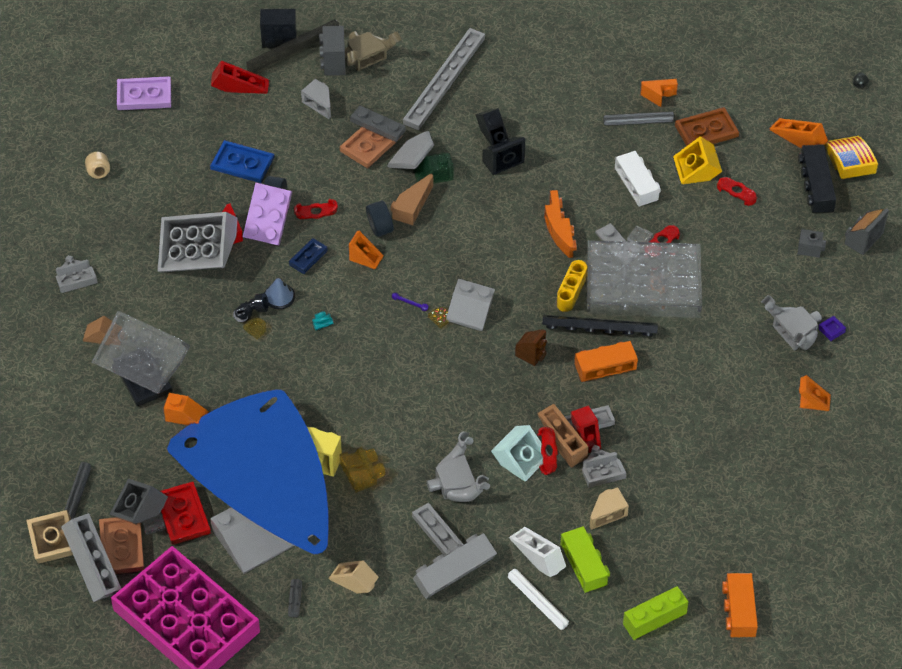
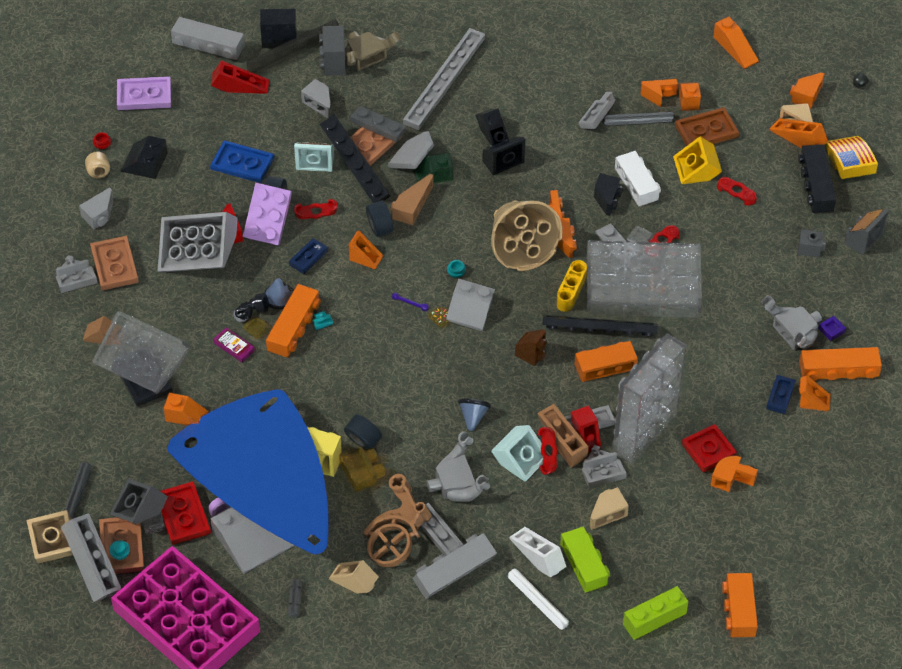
none -> light grey slope [79,187,113,229]
none -> nougat plate [90,236,139,290]
none -> red plate [93,132,111,149]
none -> teal plate [109,540,130,560]
none -> black slope [121,136,168,179]
none -> light grey brick [171,17,245,60]
none -> lavender tile [209,498,230,517]
none -> tile [213,328,255,363]
none -> orange brick [266,284,321,358]
none -> light aqua slope [294,142,334,172]
none -> black plate [320,114,390,203]
none -> black wheel [344,414,382,451]
none -> medium nougat piece [363,474,432,567]
none -> teal plate [447,260,466,278]
none -> sand blue hat [458,398,491,431]
none -> tan cone [491,201,562,271]
none -> light grey hinge [579,92,616,129]
none -> black slope [594,173,623,216]
none -> clear brick [612,333,687,465]
none -> orange slope [677,82,701,111]
none -> red plate [681,424,737,473]
none -> orange brick [710,456,758,492]
none -> orange slope [713,17,759,69]
none -> dark blue plate [766,375,796,414]
none -> tan slope [780,103,813,122]
none -> orange slope [790,72,825,109]
none -> orange brick [799,347,882,381]

